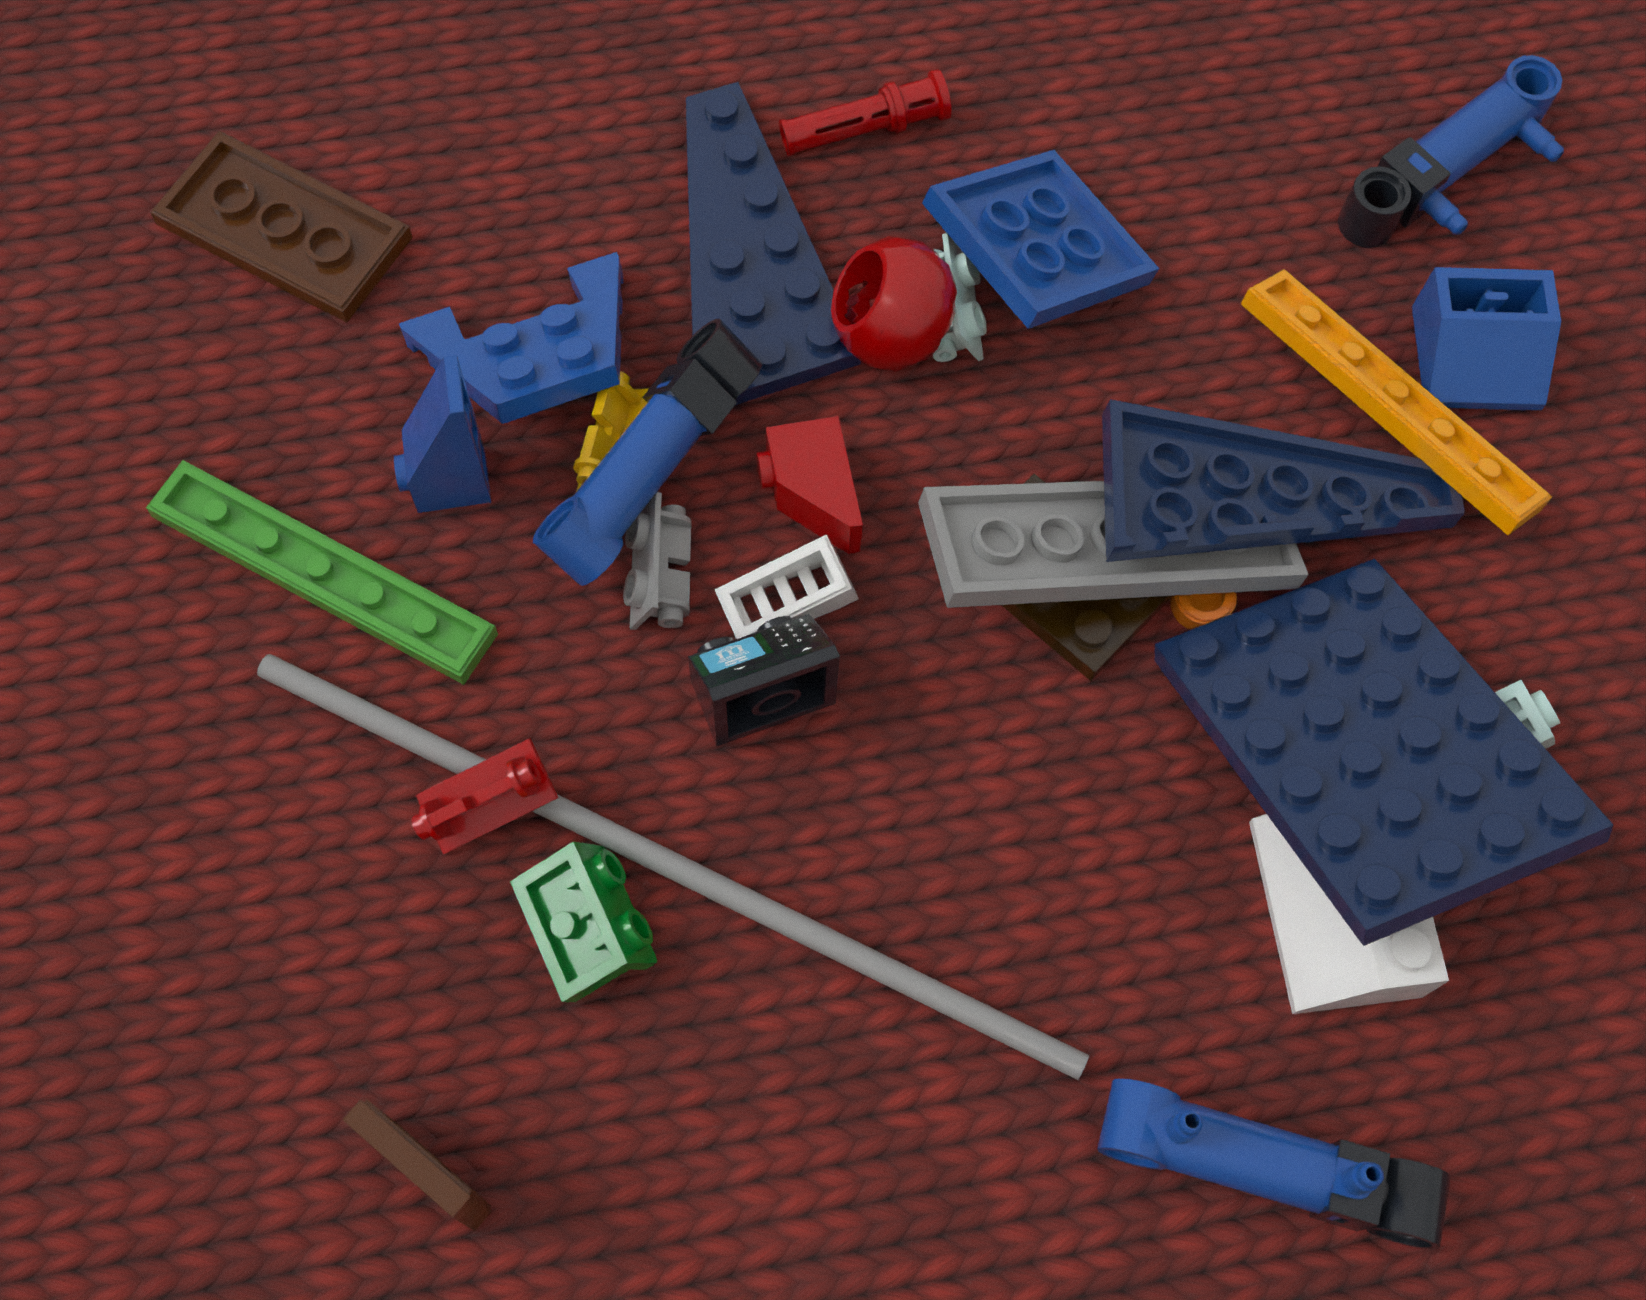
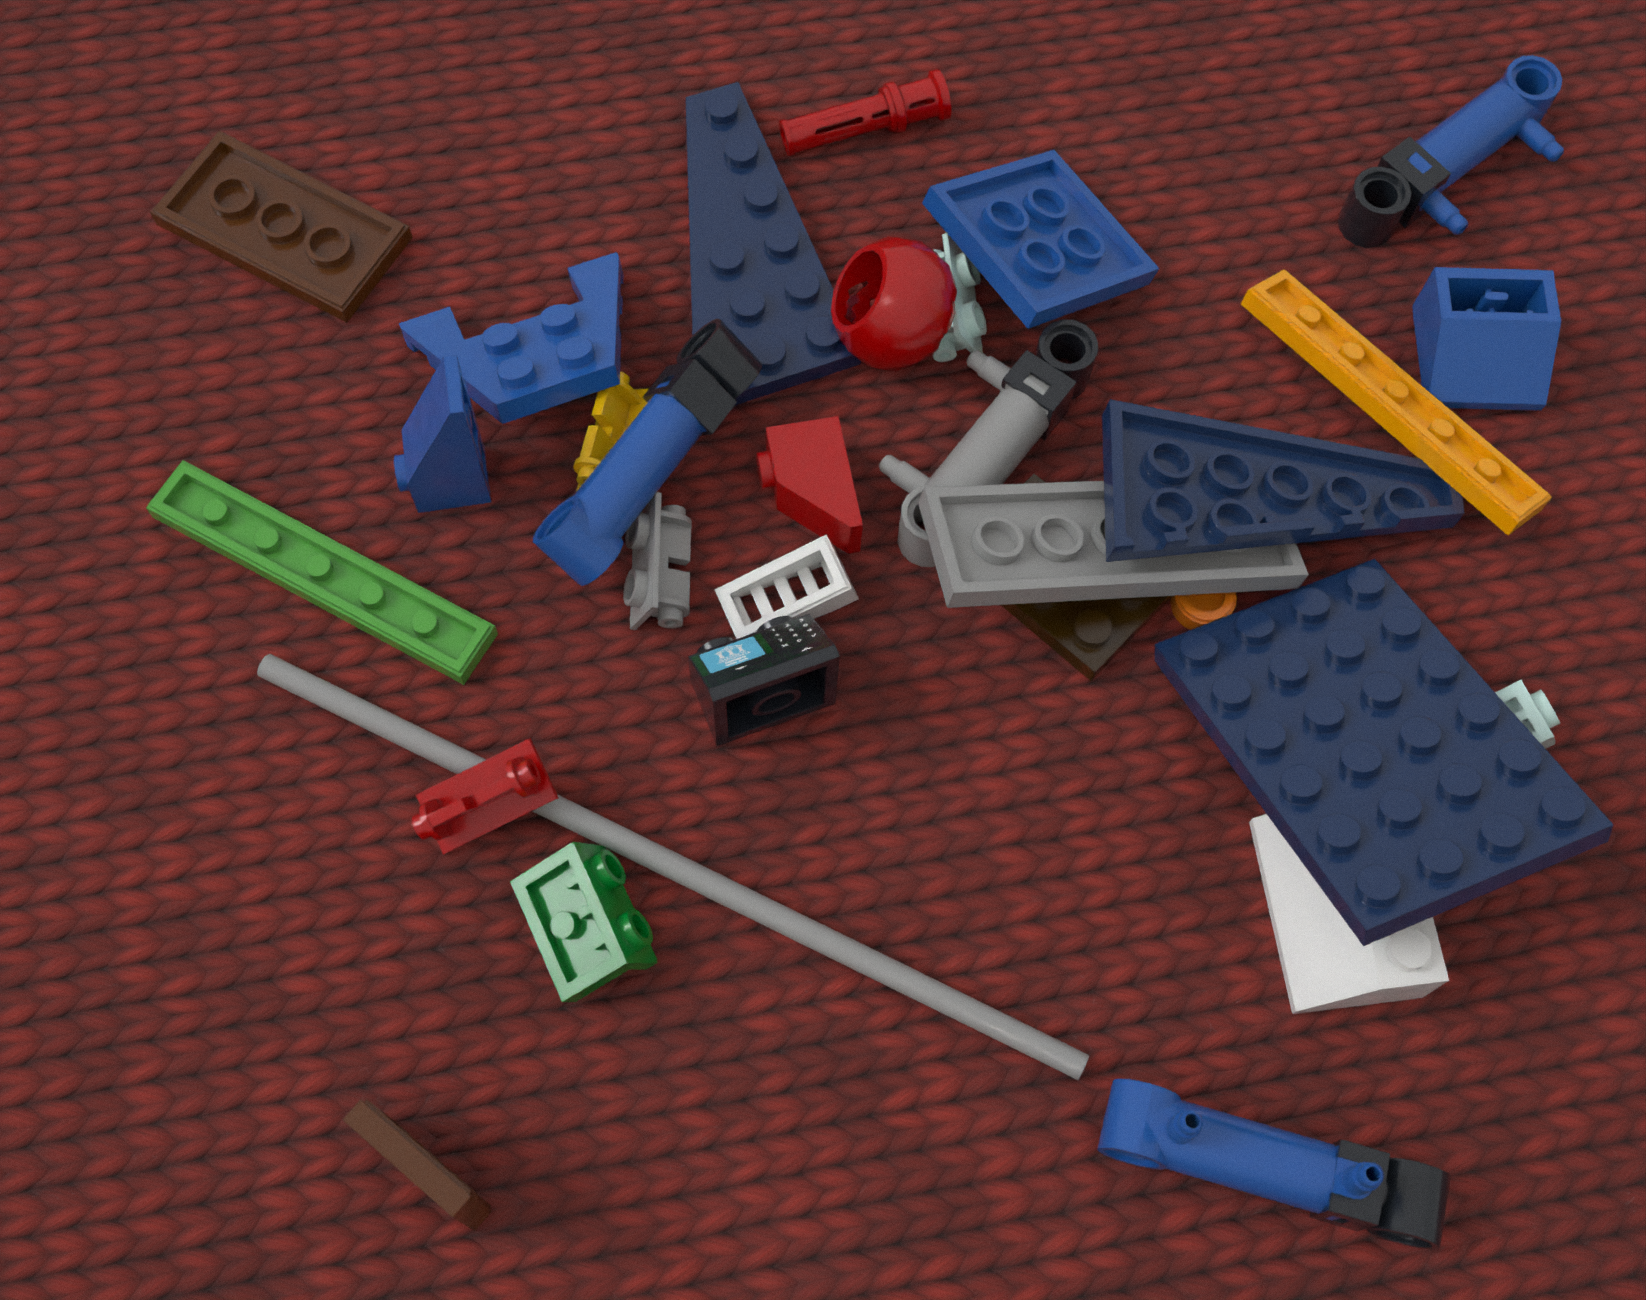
none -> light grey piece [879,319,1098,567]

